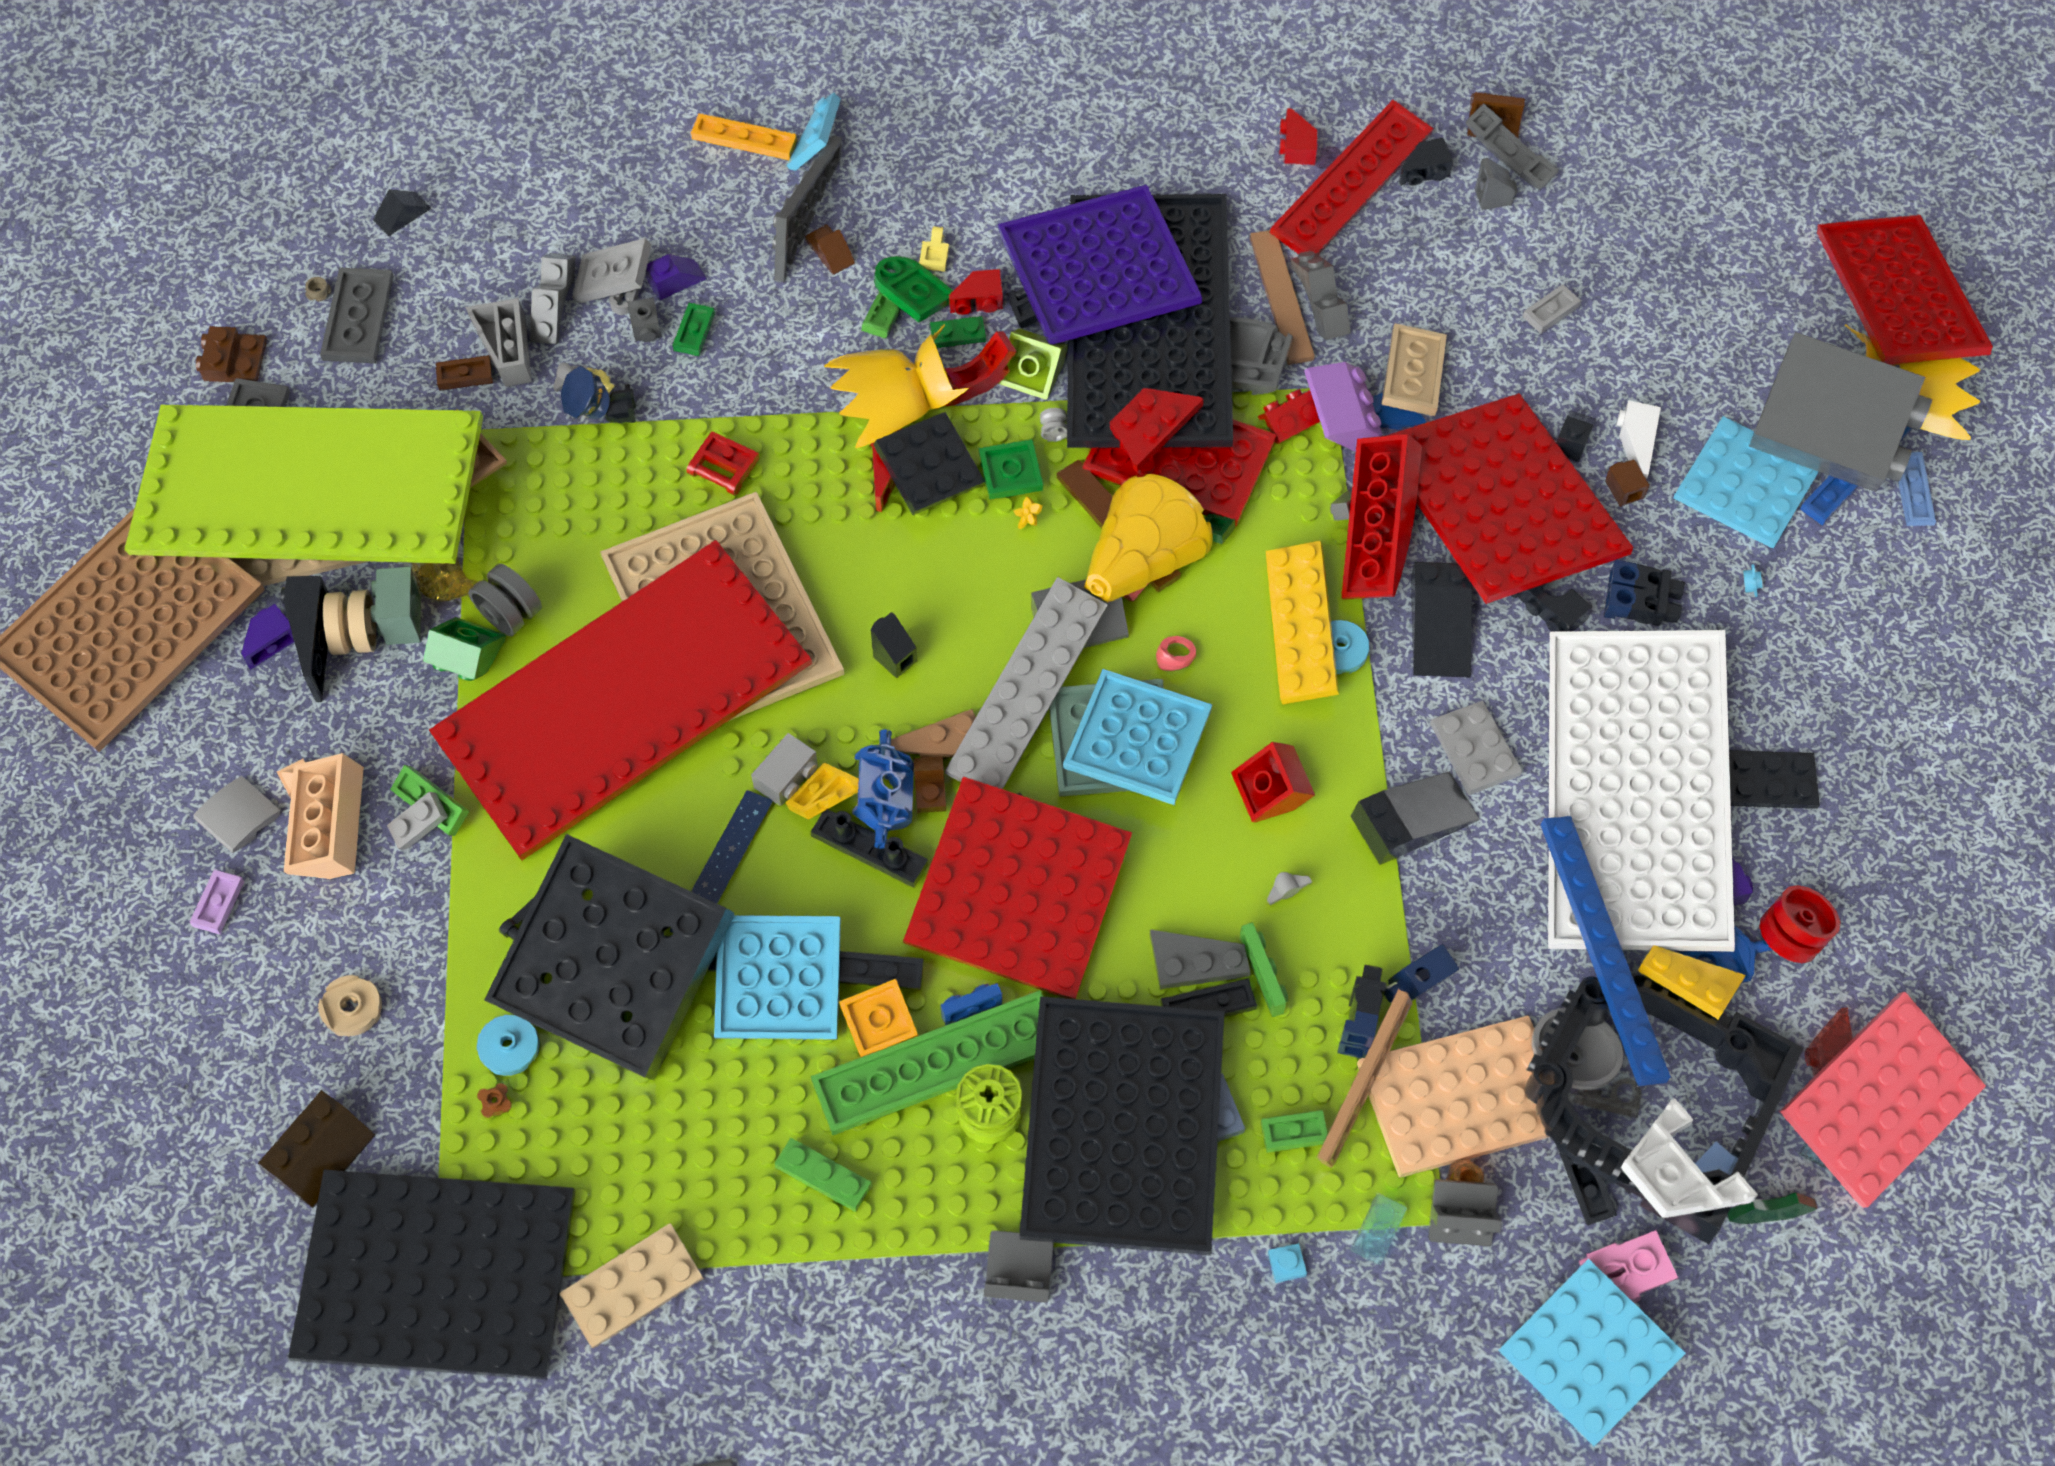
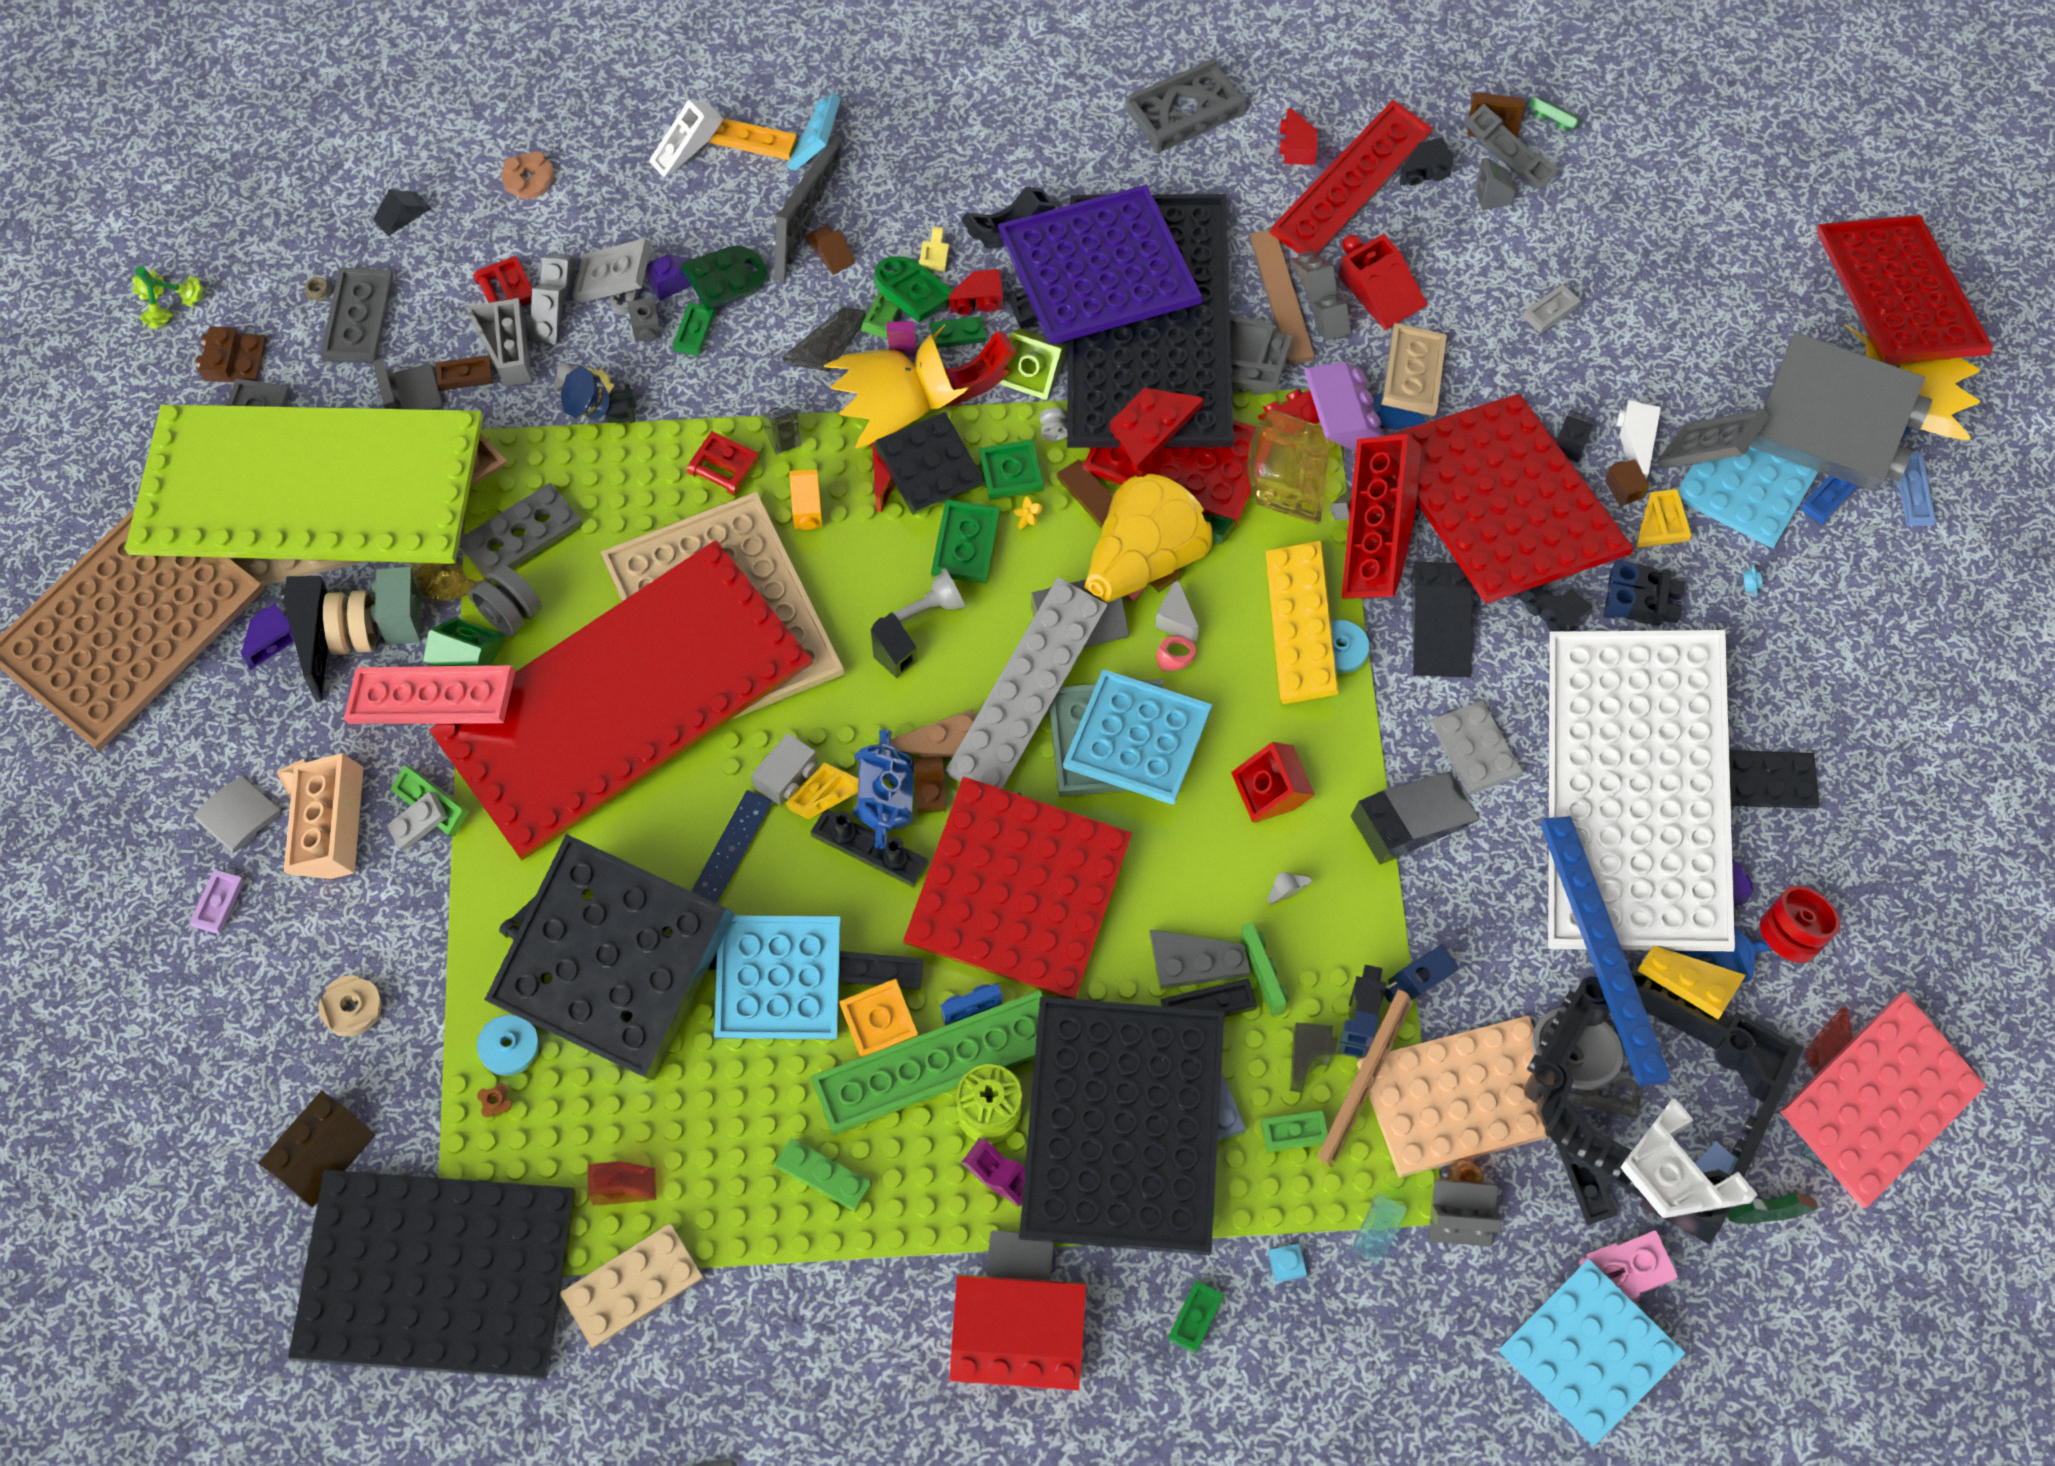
none -> lime plant [132,266,204,329]
none -> coral plate [344,665,515,724]
none -> dark grey bracket [372,359,443,410]
none -> dark grey plate [459,482,583,582]
none -> red plate [473,256,532,306]
none -> nougat plate [502,151,555,199]
none -> clear red slope [587,1161,657,1206]
none -> white slope [649,100,723,178]
none -> dark green plate [681,246,767,310]
none -> clear smoke slope [762,405,801,455]
none -> clear smoke wing [782,307,867,372]
none -> light orange slope [789,469,822,530]
none -> magenta tile [887,321,917,357]
none -> light grey piece [894,567,966,622]
none -> green plate [931,500,1000,584]
none -> red slope [949,1274,1086,1391]
none -> black arch [961,186,1056,249]
none -> magenta slope [962,1137,1025,1207]
none -> dark grey fence [1126,59,1246,153]
none -> light grey slope [1155,581,1199,643]
none -> green plate [1167,1280,1224,1354]
none -> clear yellow slope [1248,409,1330,525]
none -> clear smoke arch [1290,1022,1338,1092]
none -> red slope [1337,234,1428,331]
none -> plate [1529,97,1583,131]
none -> yellow wing [1636,489,1692,548]
none -> dark grey plate [1657,409,1770,468]

